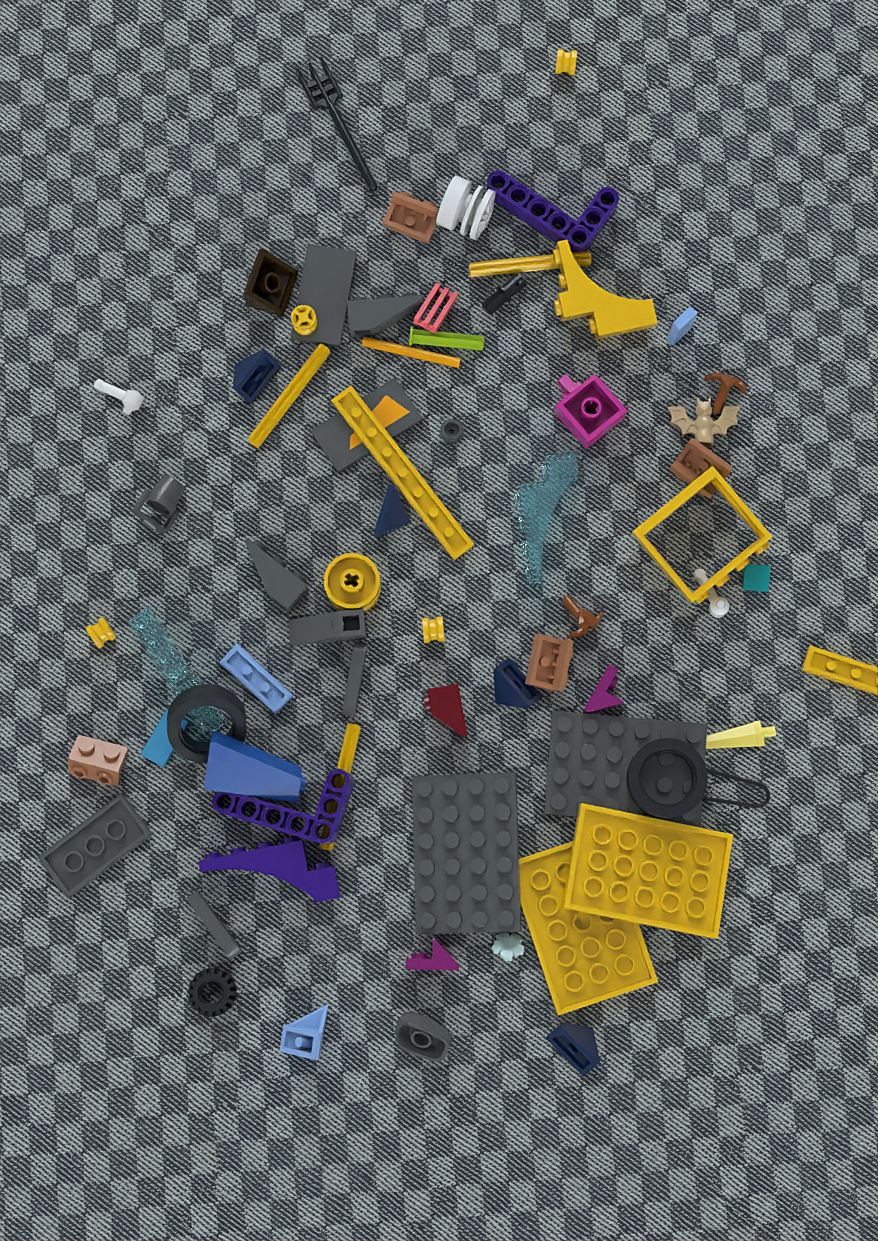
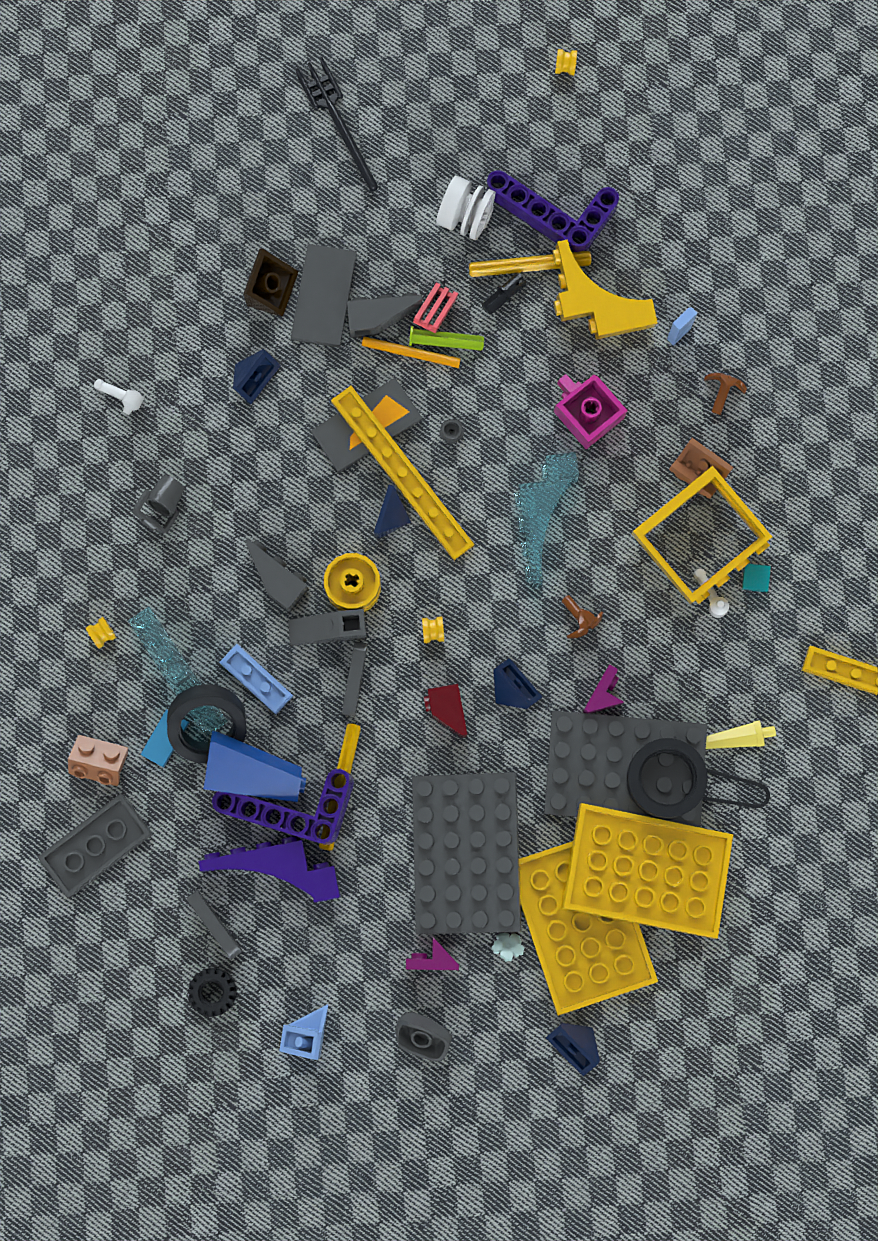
yellow axle [248,344,330,448] -> none
yellow wheel [291,305,317,335] -> none
nougat bracket [382,191,439,244] -> none
nougat bracket [525,634,573,691] -> none
tan animal [668,397,740,448] -> none

